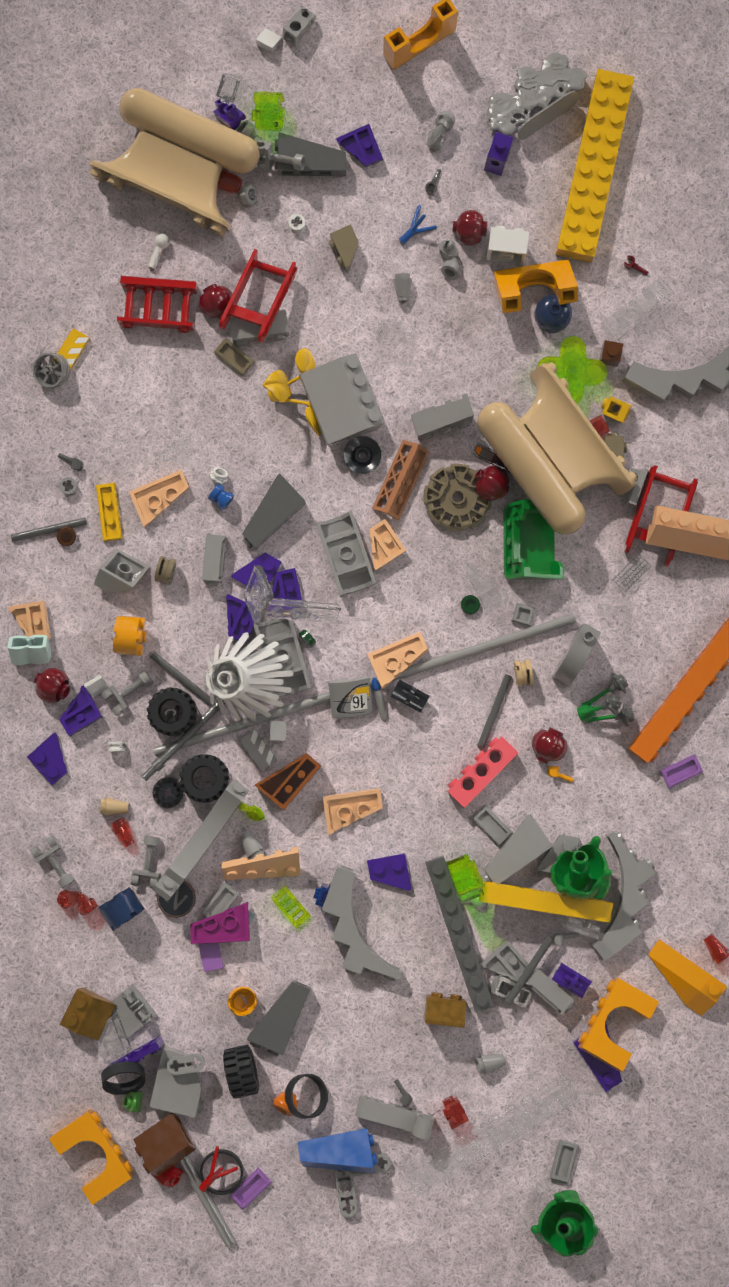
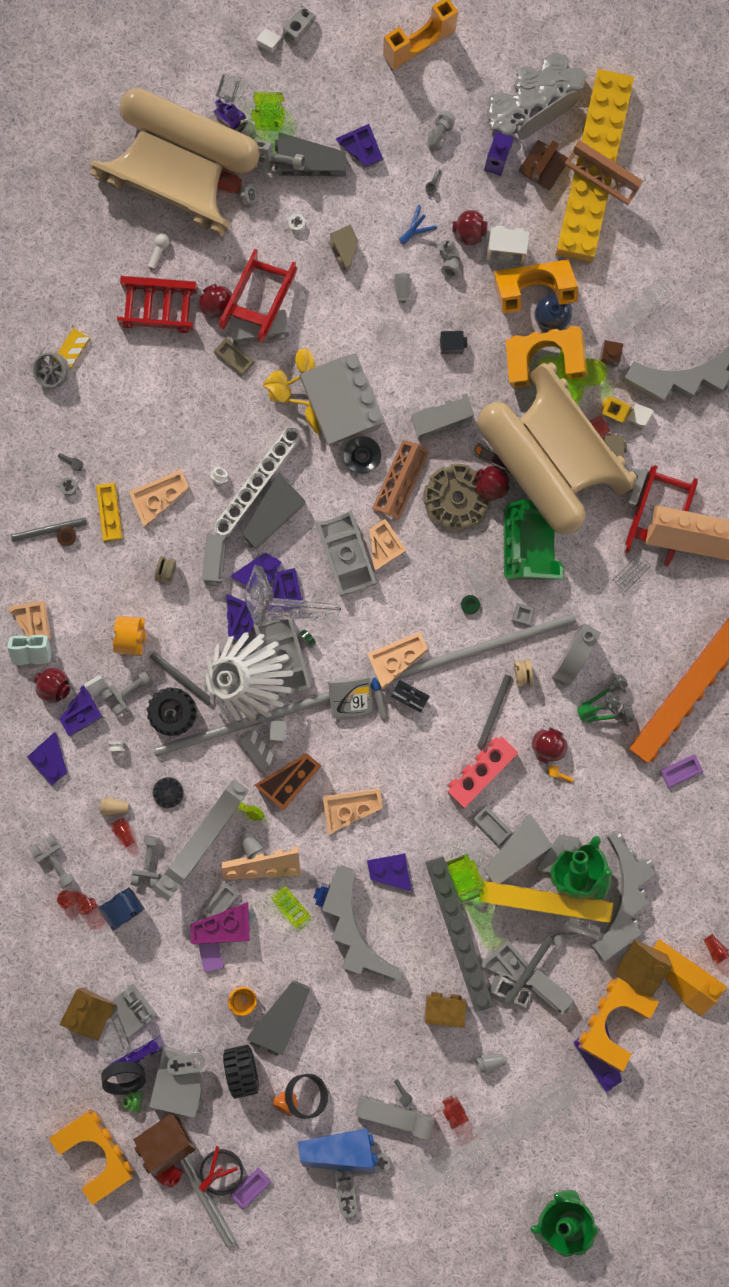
light grey slope [94,549,150,594] -> none
dark grey bar [141,700,226,781] -> none
black tile [157,881,196,918] -> none
black tyre [180,754,230,803] -> none
blue wheel [208,484,234,510] -> none
light grey tile [549,1139,579,1184] -> none
dark purple hips [552,963,592,998] -> none
dark red hand [624,255,649,276] -> none
none -> white beam [215,427,300,537]
none -> black brick [440,331,467,354]
none -> light orange arch [506,326,588,388]
none -> reddish brown bracket [519,140,568,190]
none -> nougat fence [564,140,643,206]
none -> pearl gold slope [615,939,672,997]
none -> white slope [627,404,654,429]

